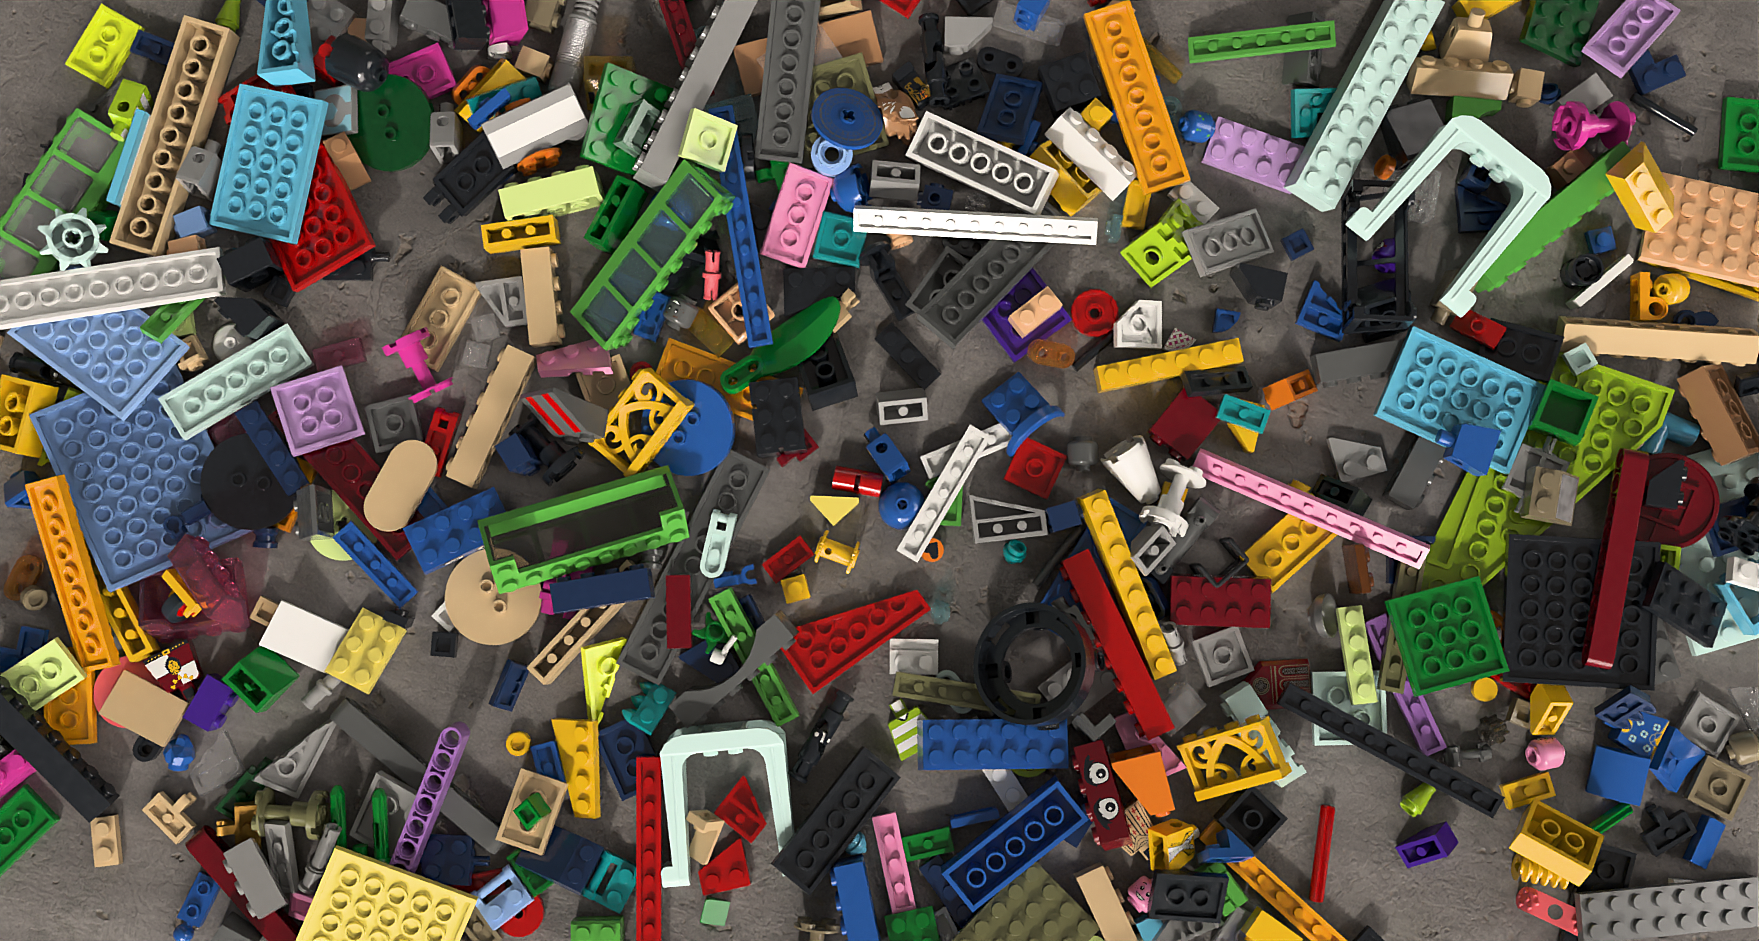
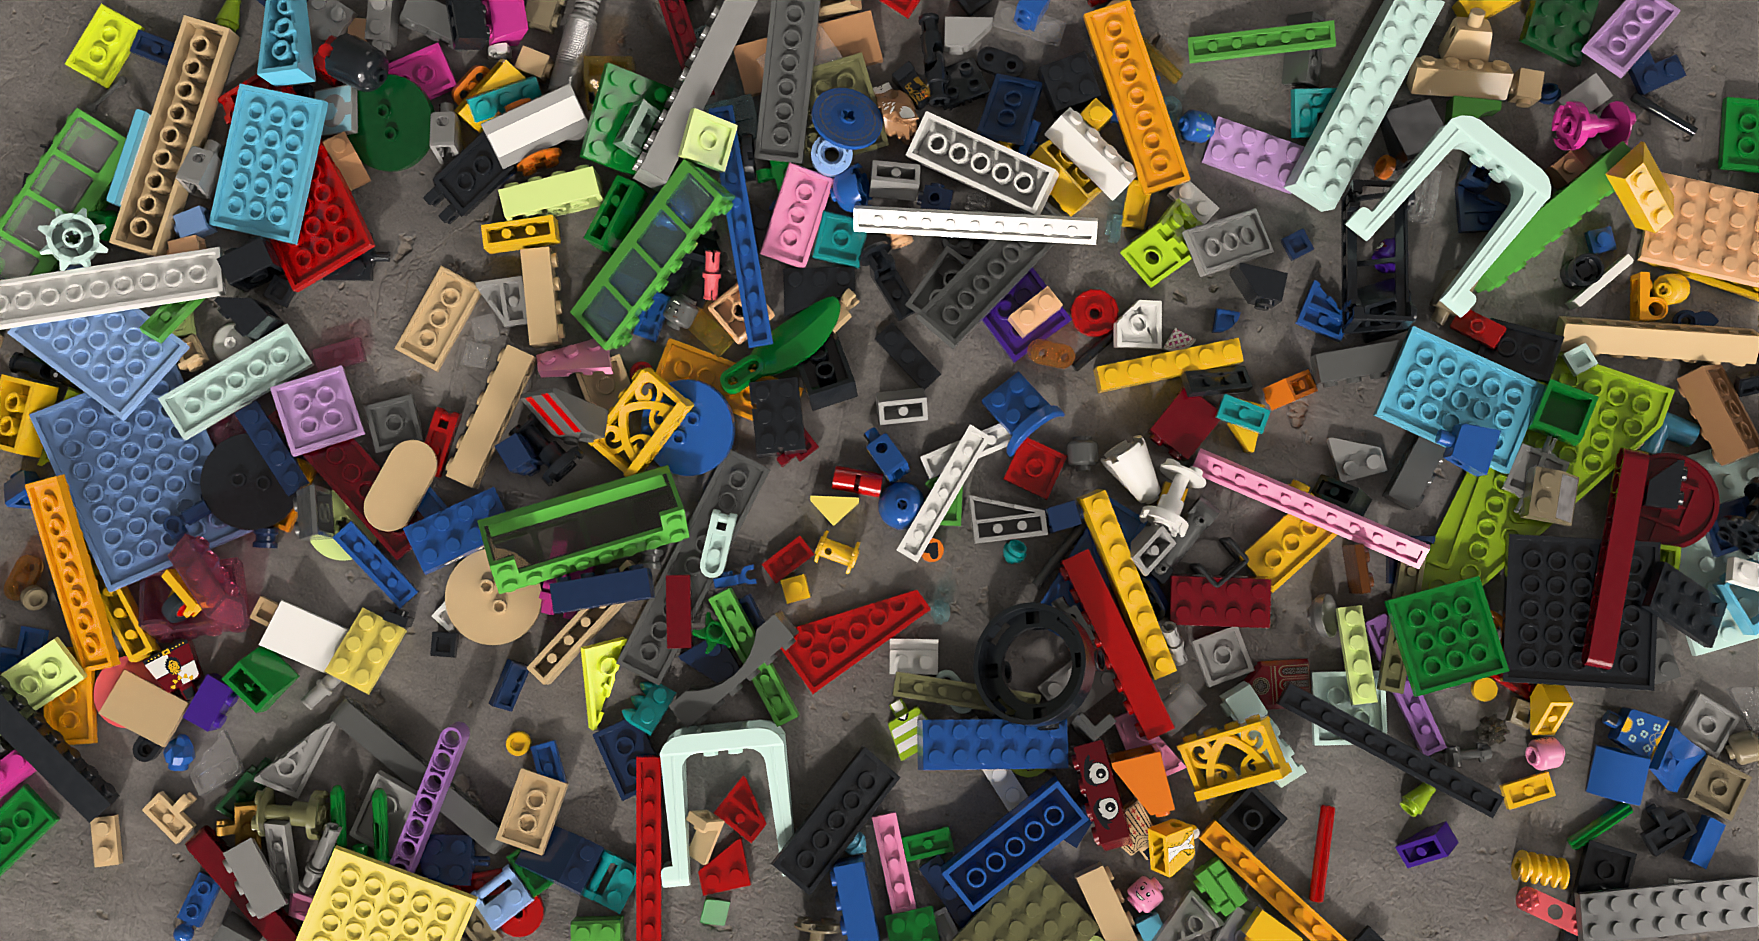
lime torso [108,78,155,142] -> none
dark pink piece [382,327,453,403] -> none
blue plate [467,88,511,130] -> none
green slope [513,792,551,831] -> none
yellow wing [551,718,601,819] -> none
white hand [710,634,738,665] -> none
black piece [788,688,854,784] -> none
blue tile [949,806,1000,828] -> none
black plate [1146,869,1229,923] -> none
blue slope [1197,828,1254,864] -> none
yellow hinge [1420,30,1437,51] -> none
yellow brick [1509,798,1604,886] -> none
dark blue plate [1594,685,1656,729] -> none

